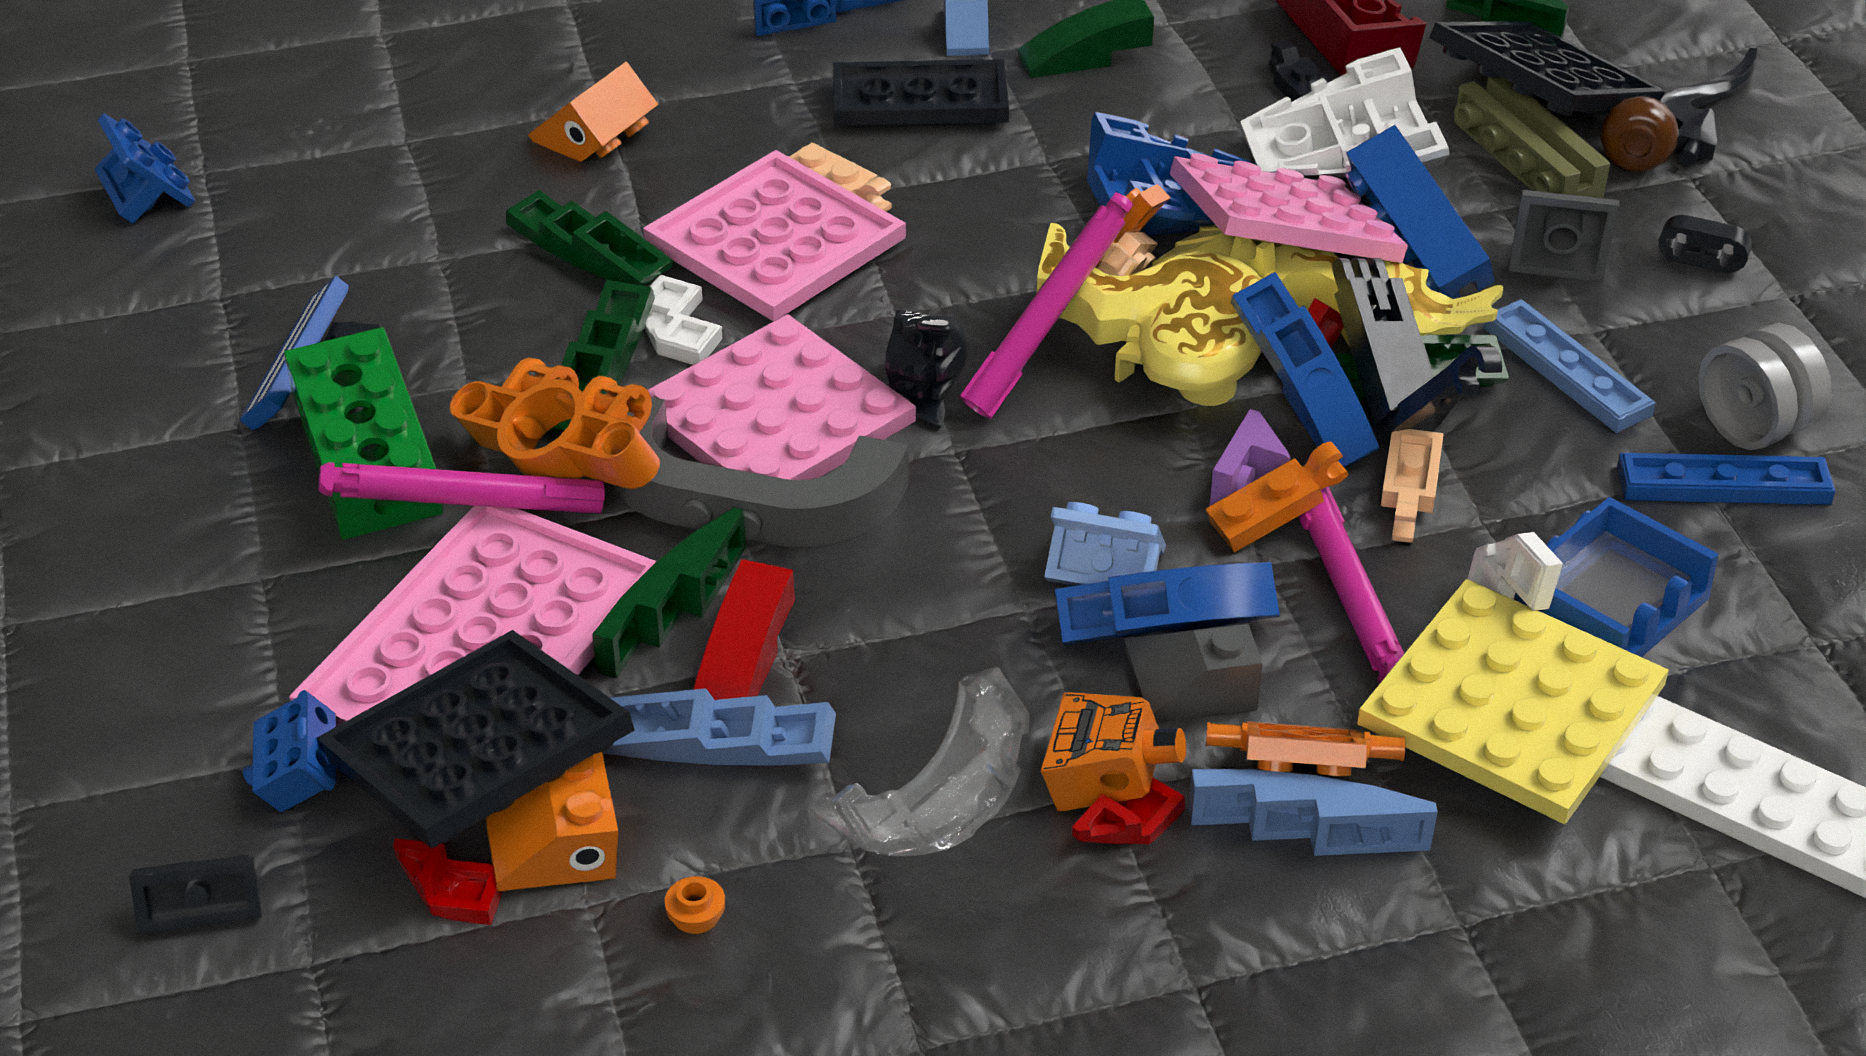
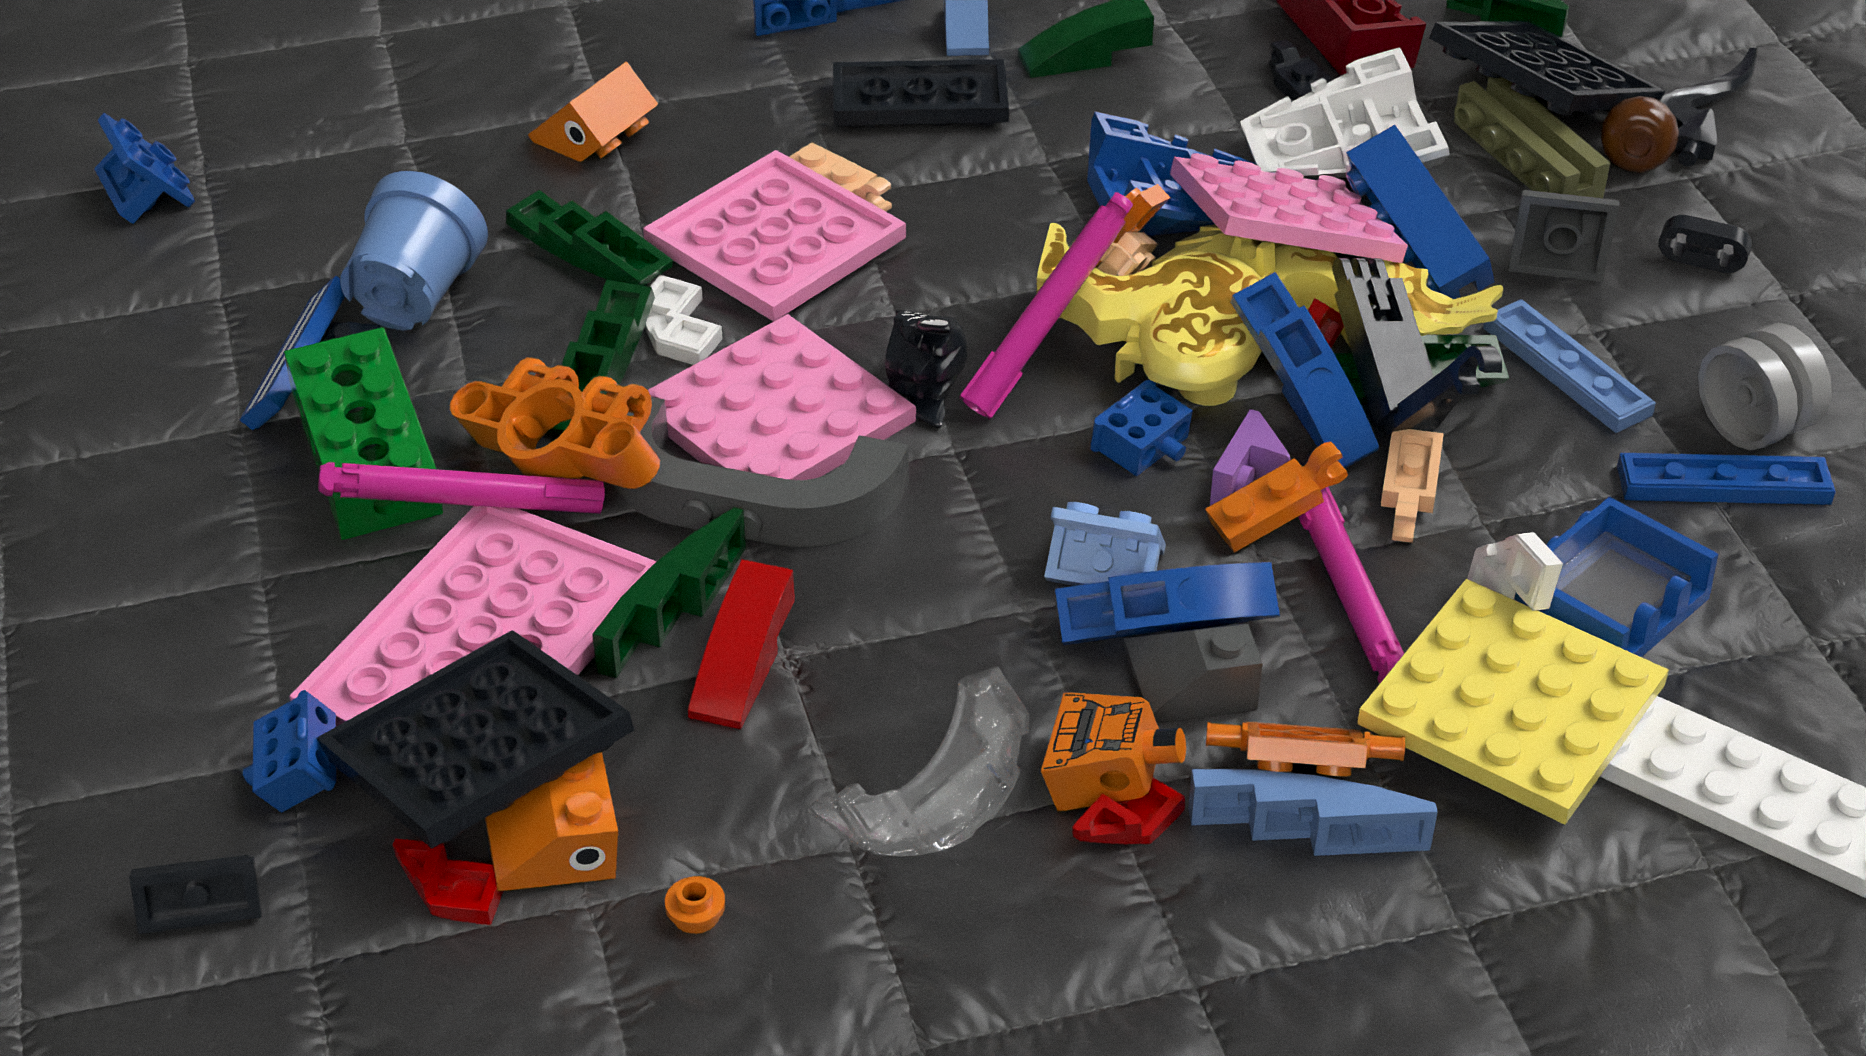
medium blue slope [602,688,836,766] -> none
none -> medium blue piece [340,171,488,331]
none -> blue piece [1090,380,1193,477]

